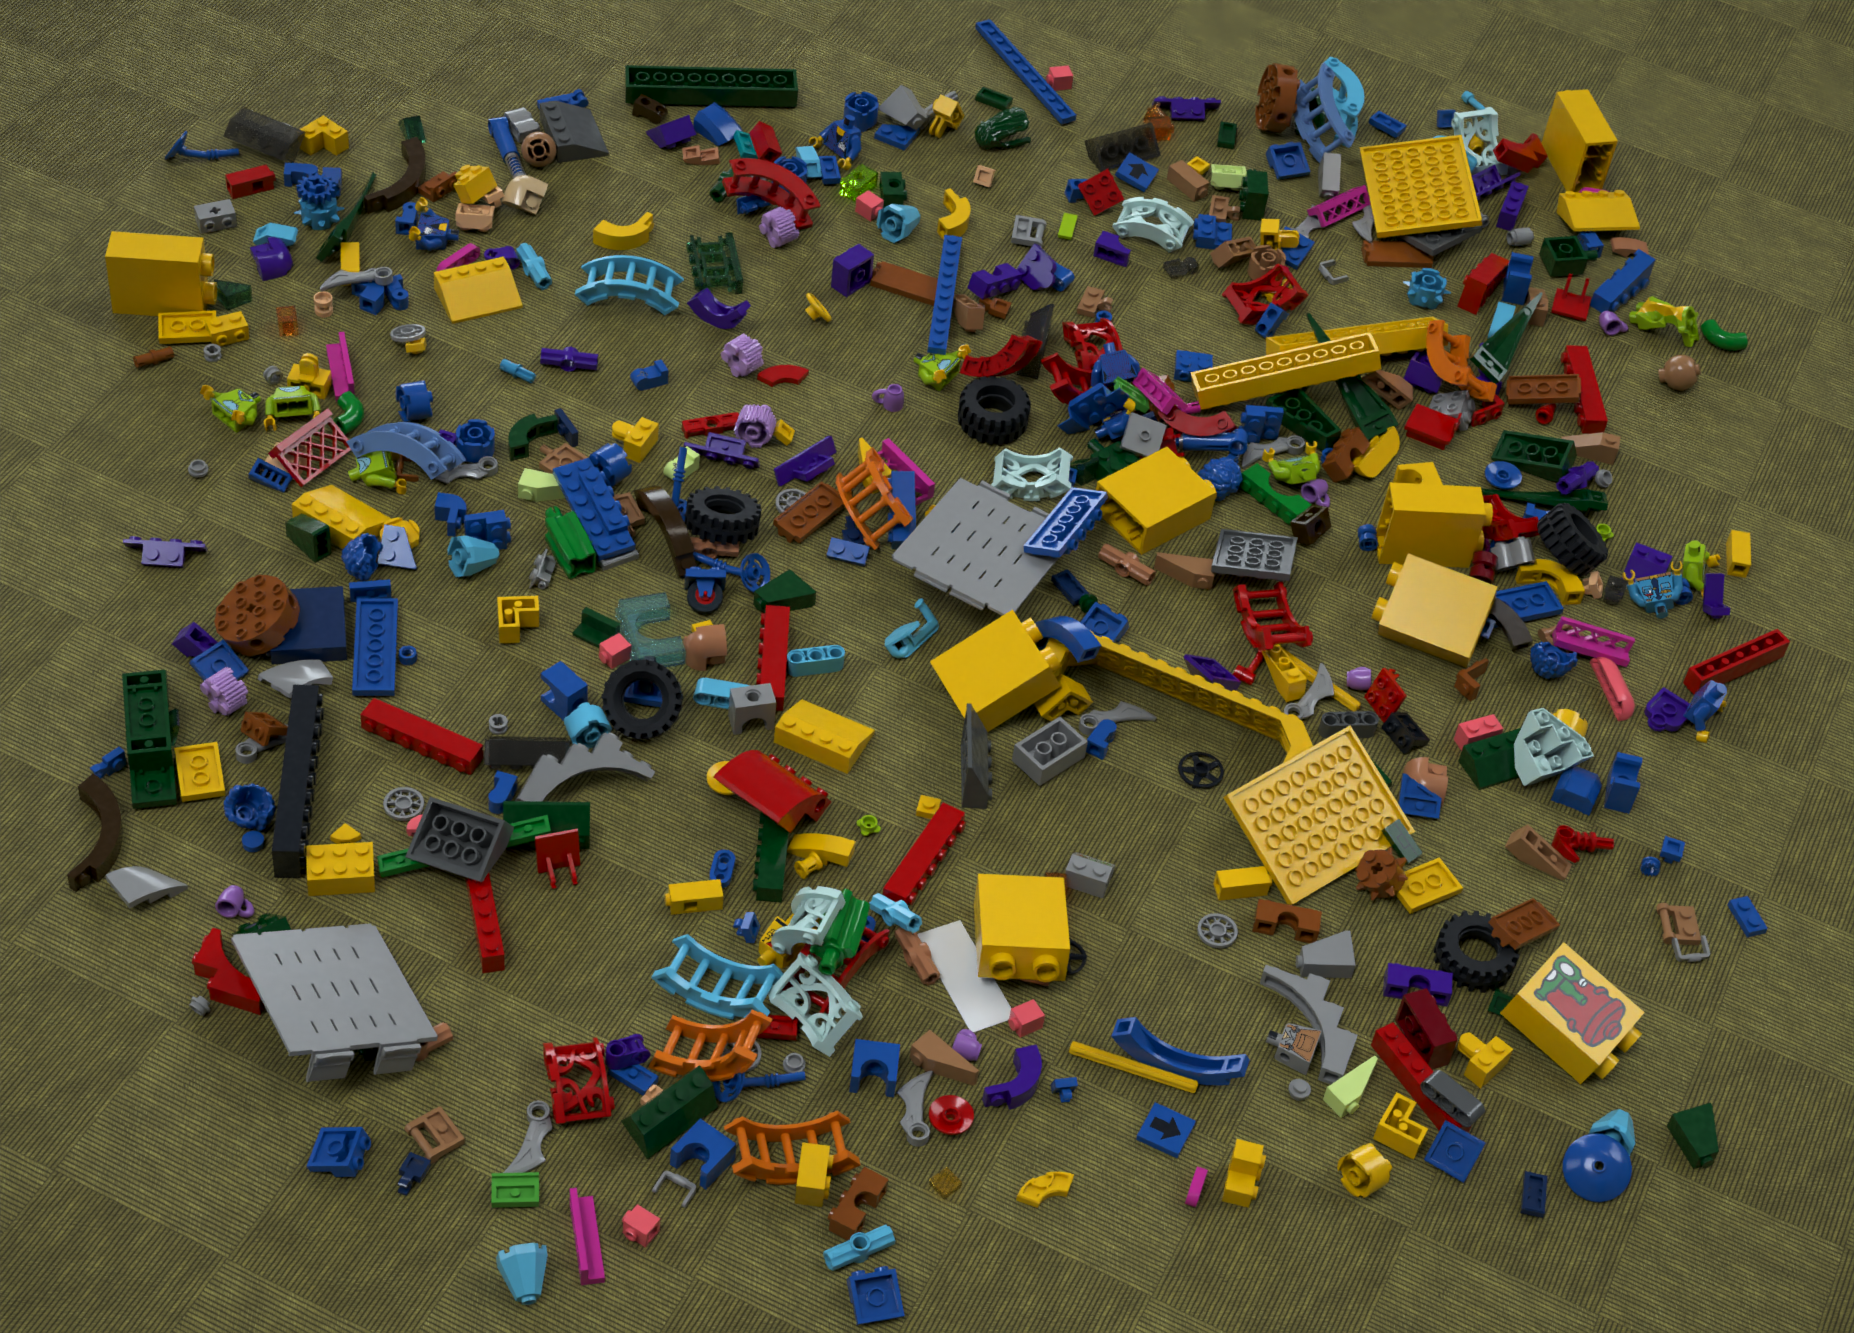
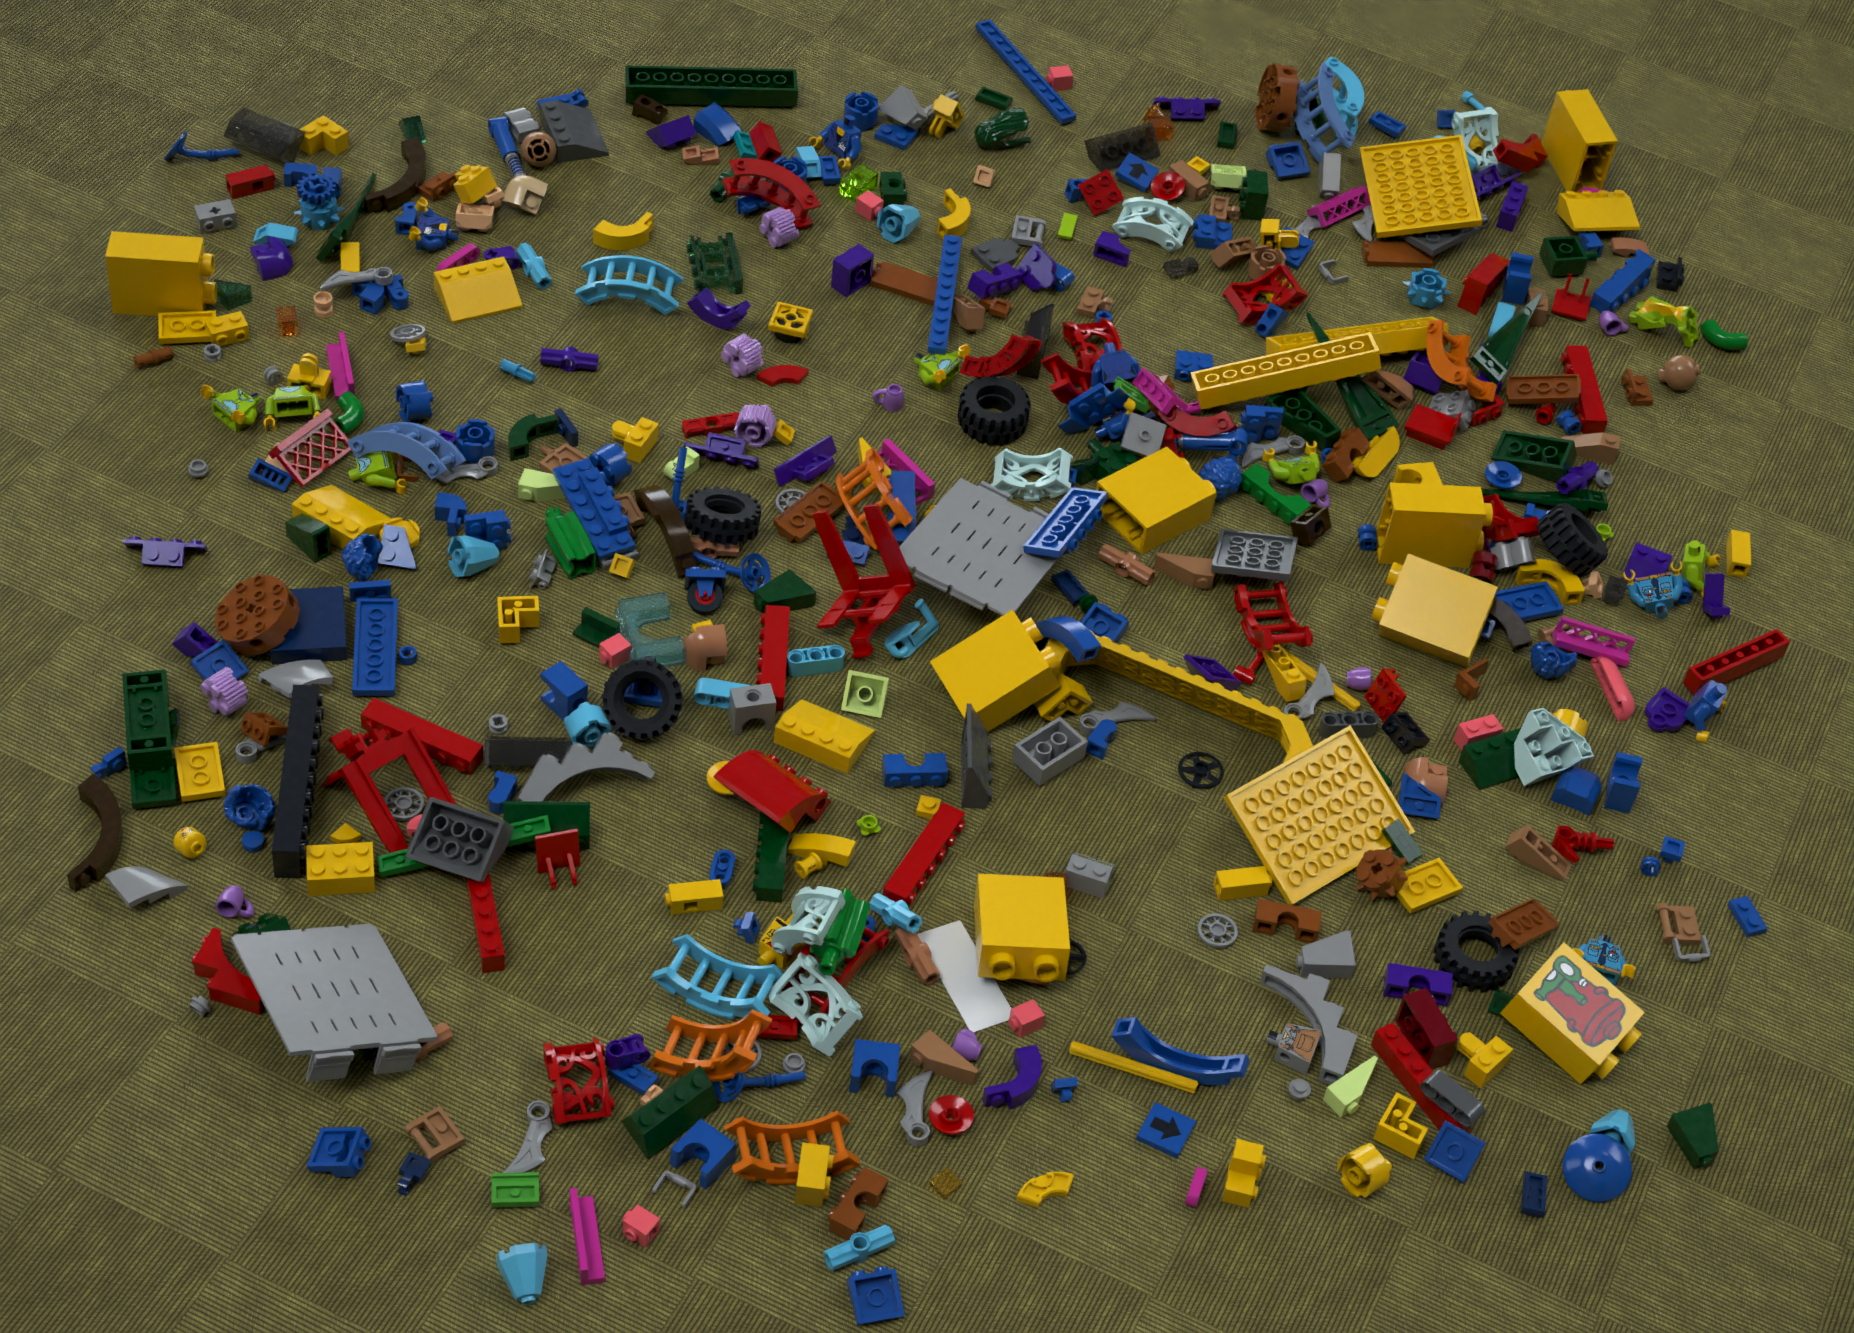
blue leg [630,360,668,391] -> none
yellow piece [805,293,832,322] -> none
light grey brick [1506,227,1534,246] -> none
none -> yellow head [173,827,207,859]
none -> red piece [321,728,456,853]
none -> yellow plate [609,553,635,579]
none -> yellow piece [768,302,813,343]
none -> red piece [813,504,916,658]
none -> yellowish green slope [841,670,889,718]
none -> blue arch [882,753,948,787]
none -> dark grey plate [970,238,1018,274]
none -> red dish [1151,171,1186,201]
none -> blue wheel [1556,410,1582,436]
none -> torso [1572,935,1636,986]
none -> dark orange bracket [1621,368,1654,406]
none -> black bracket [1656,257,1685,292]

